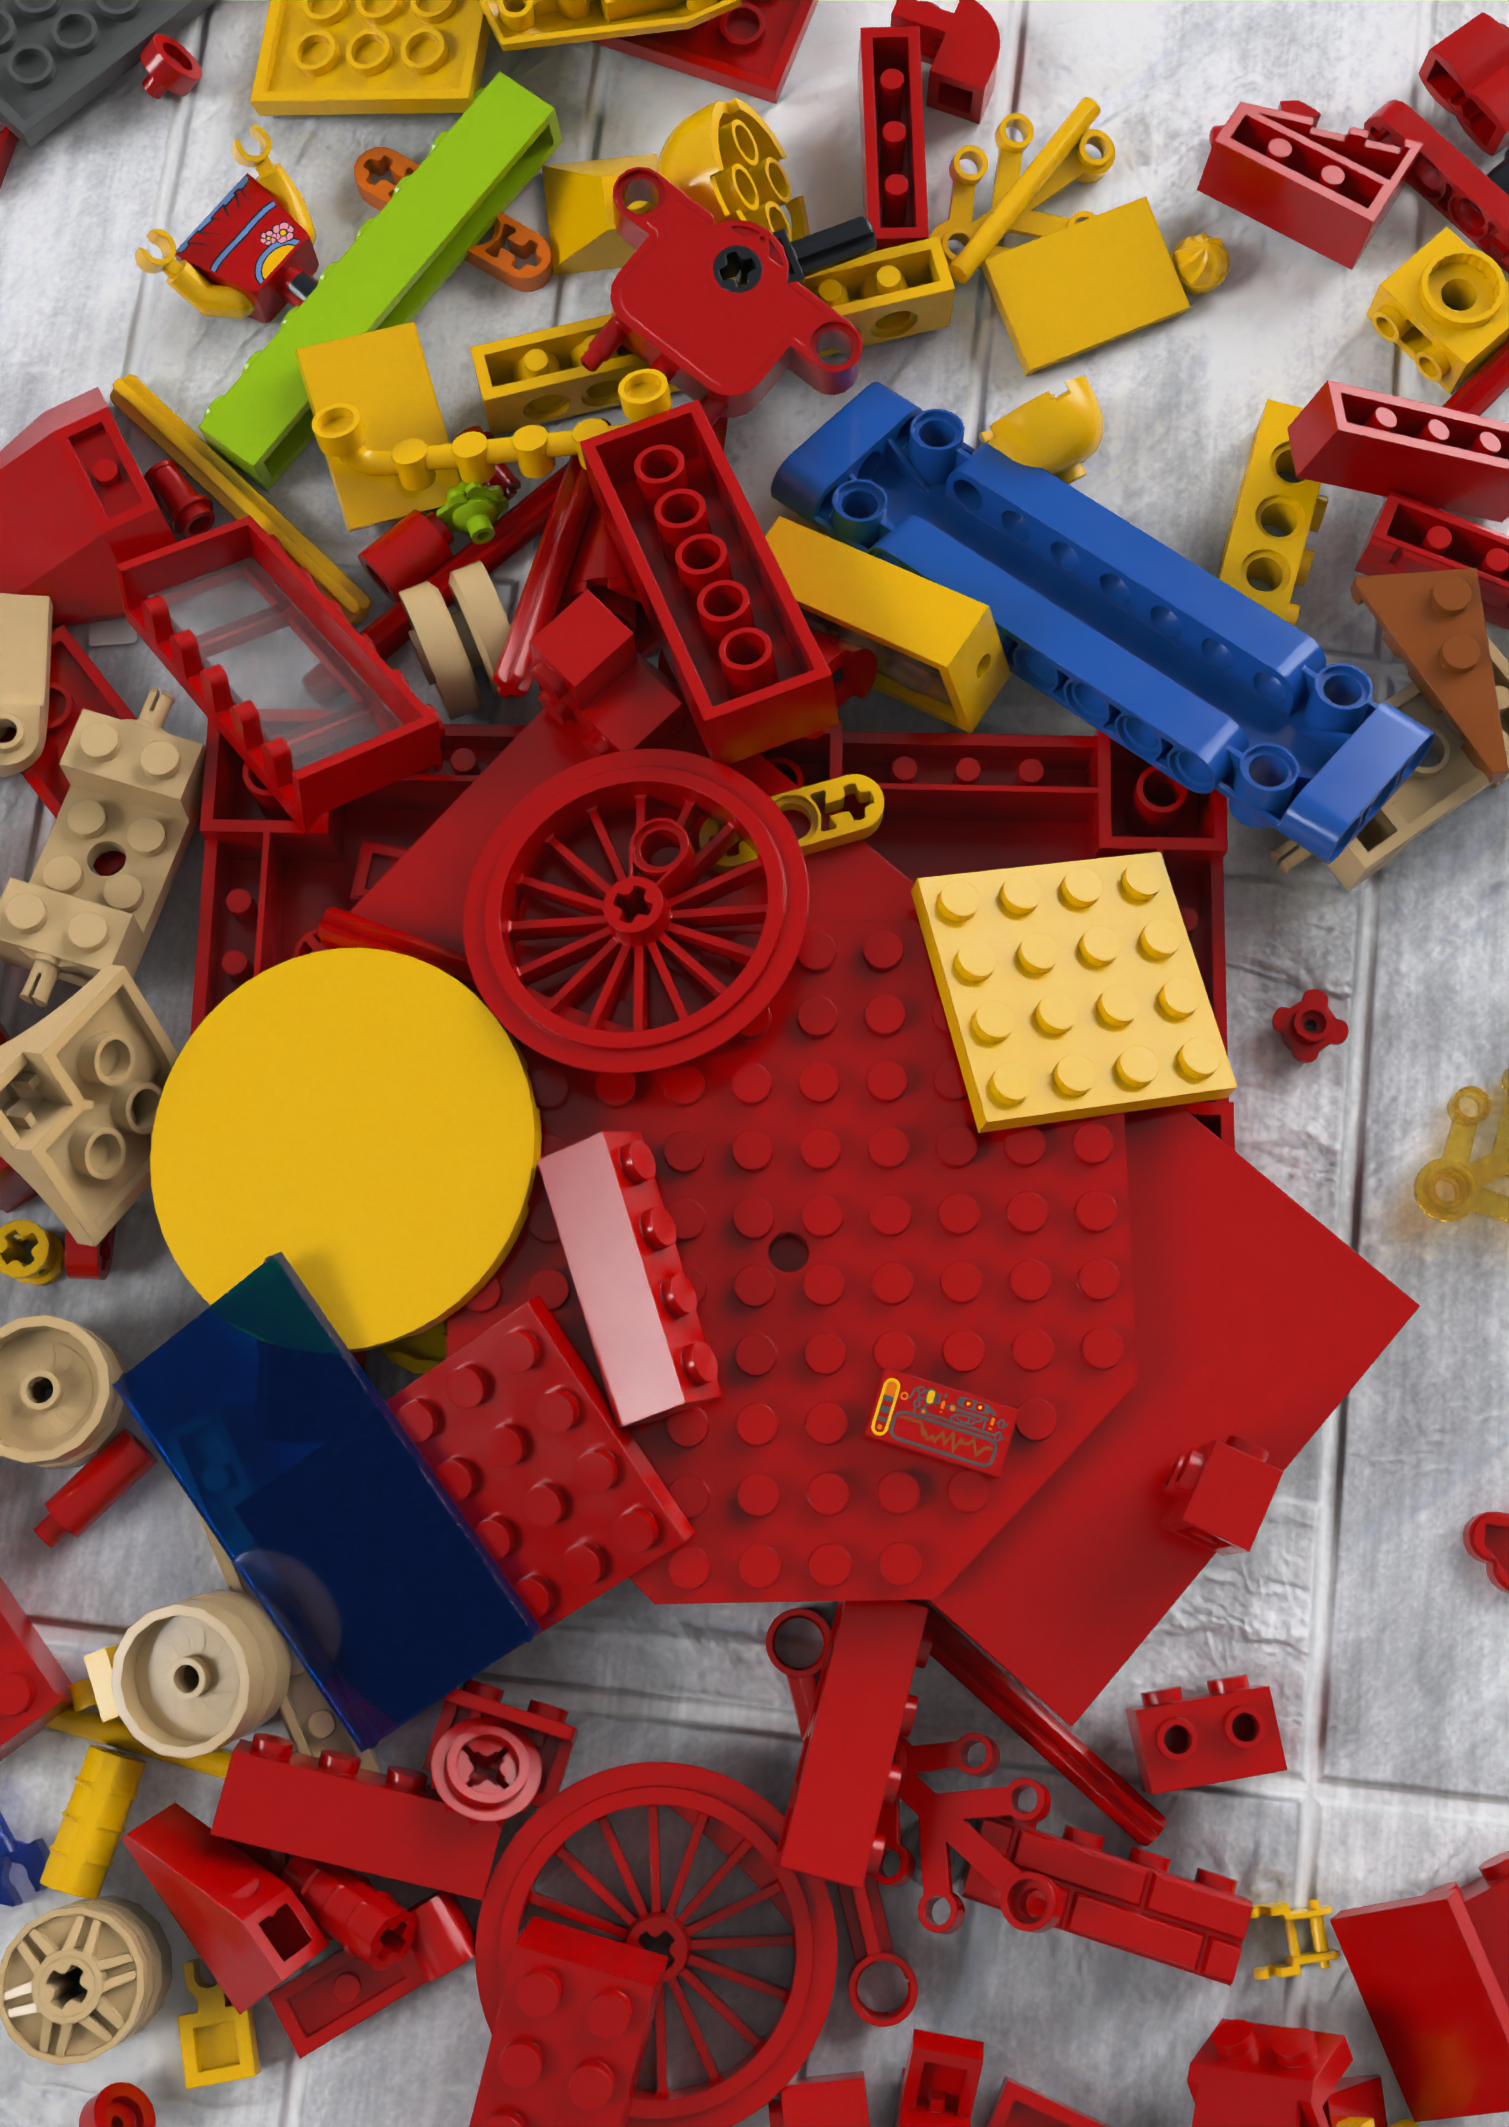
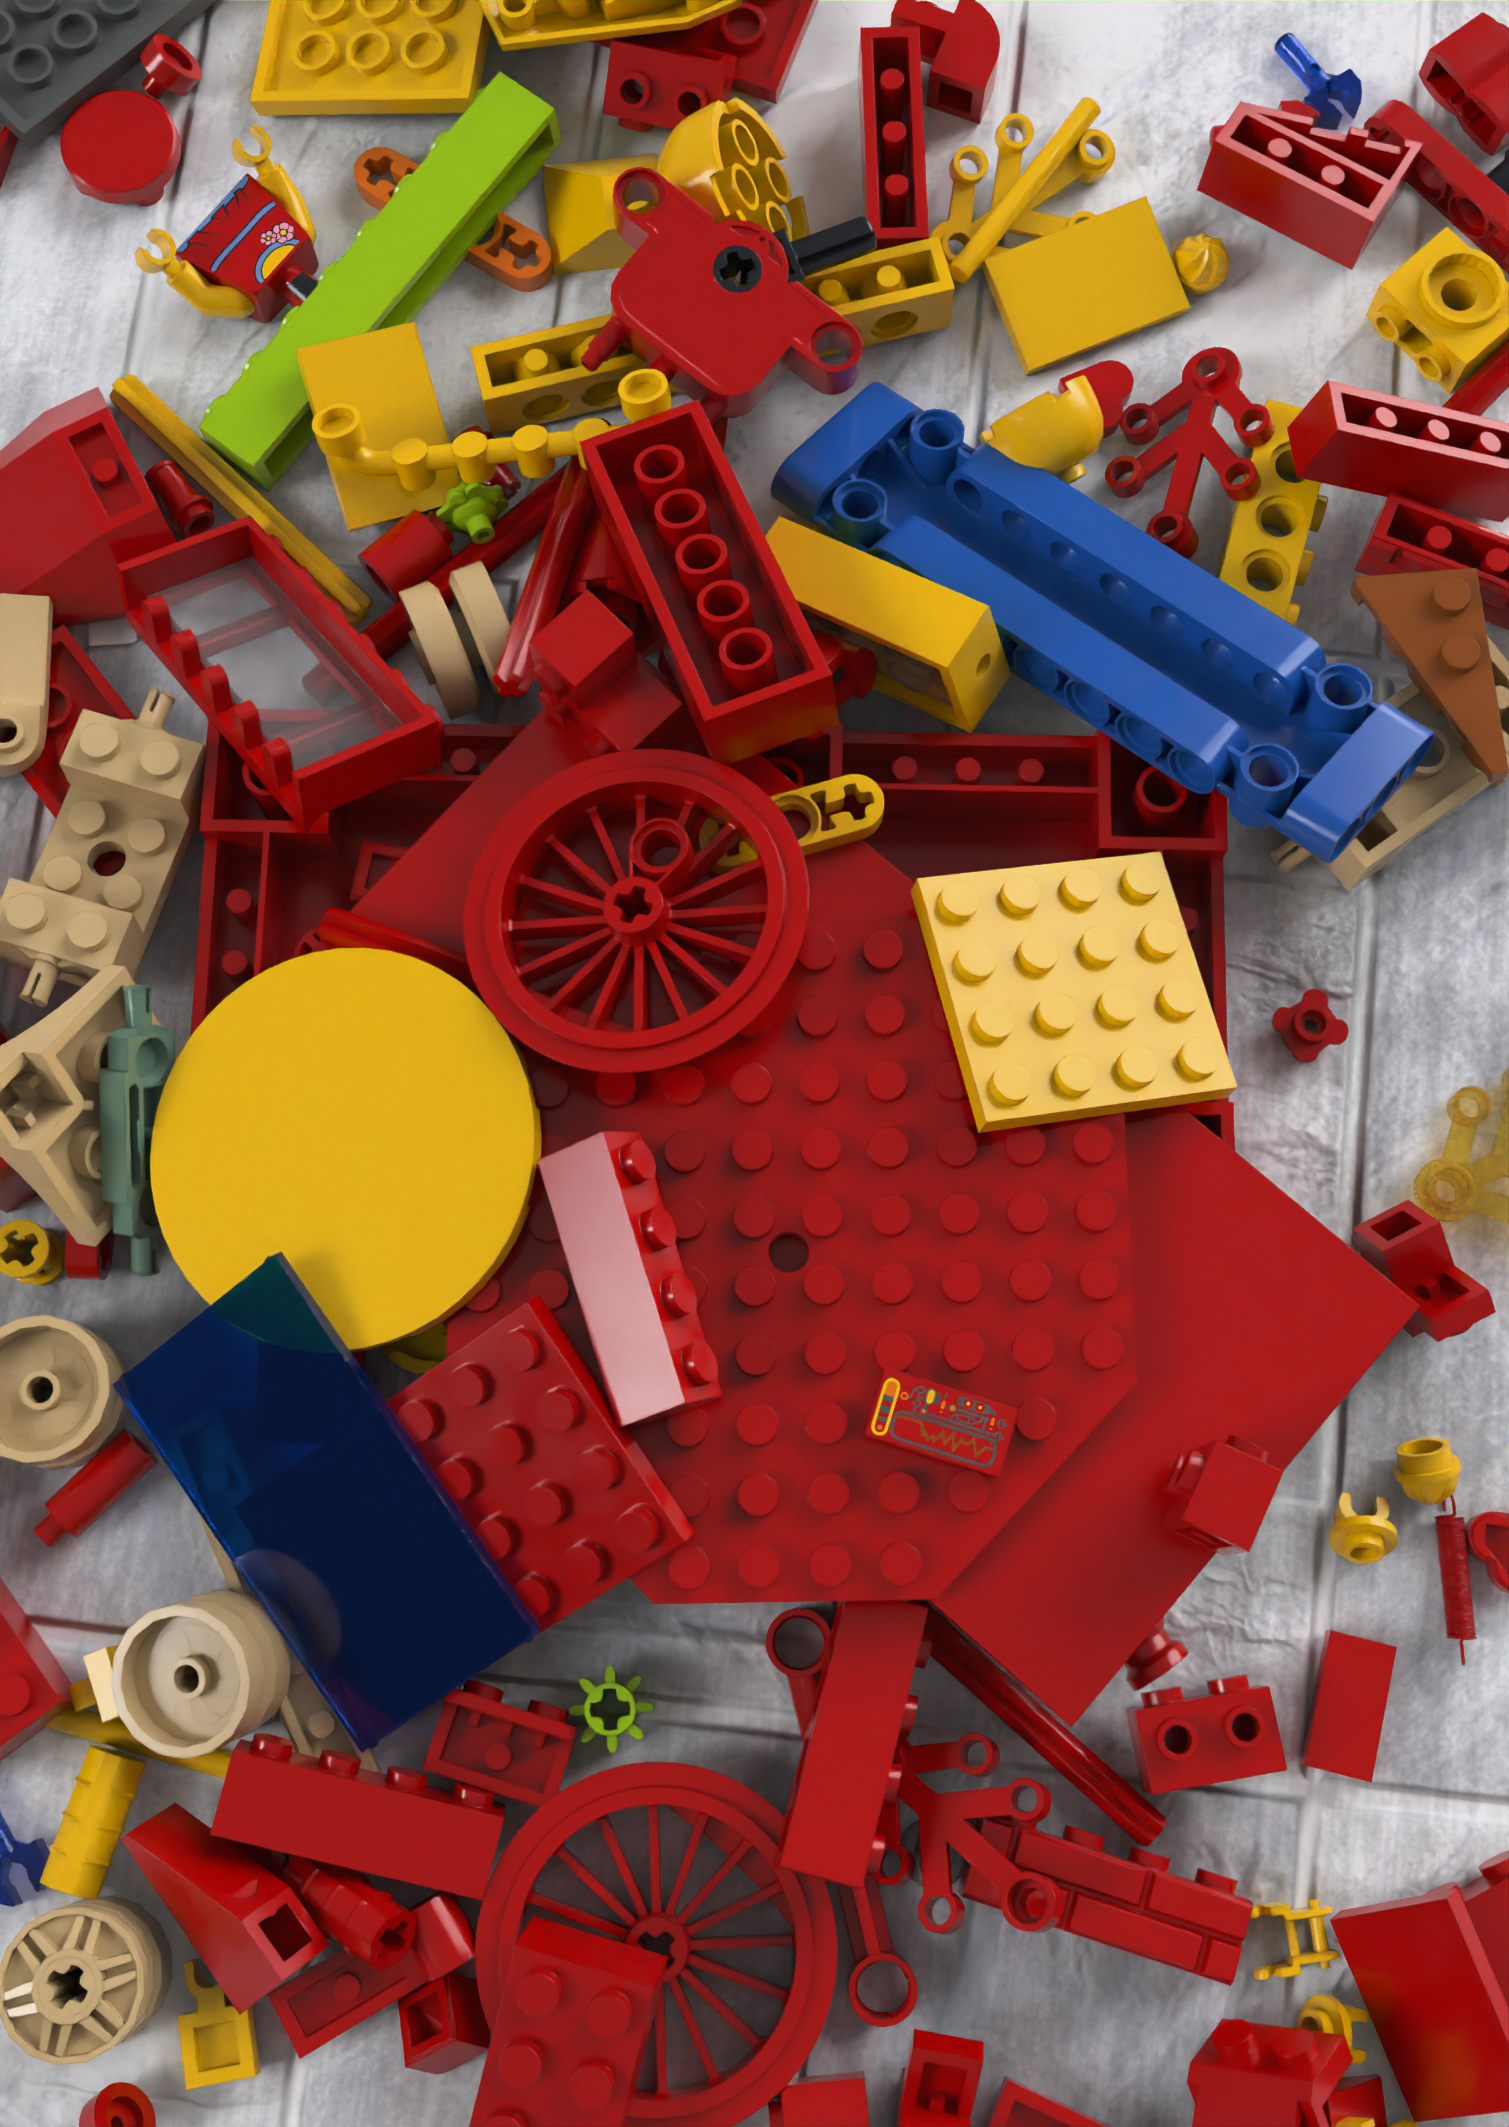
red gear [431,1717,542,1827] -> none
none -> red tile [60,90,181,206]
none -> sand green piece [99,985,175,1276]
none -> red slope [398,1972,490,2074]
none -> lime gear [569,1665,655,1753]
none -> red brick [602,35,737,131]
none -> red tile [1058,360,1134,439]
none -> red plant [1105,347,1275,560]
none -> red wheel [1124,1616,1189,1691]
none -> clear blue bar [1274,32,1362,130]
none -> yellow plate [1296,1995,1369,2064]
none -> red tile [1300,1630,1397,1782]
none -> yellow plate [1329,1492,1398,1564]
none -> red brick [1352,1200,1496,1342]
none -> yellow plate [1392,1438,1461,1505]
none -> red piece [1434,1494,1477,1666]

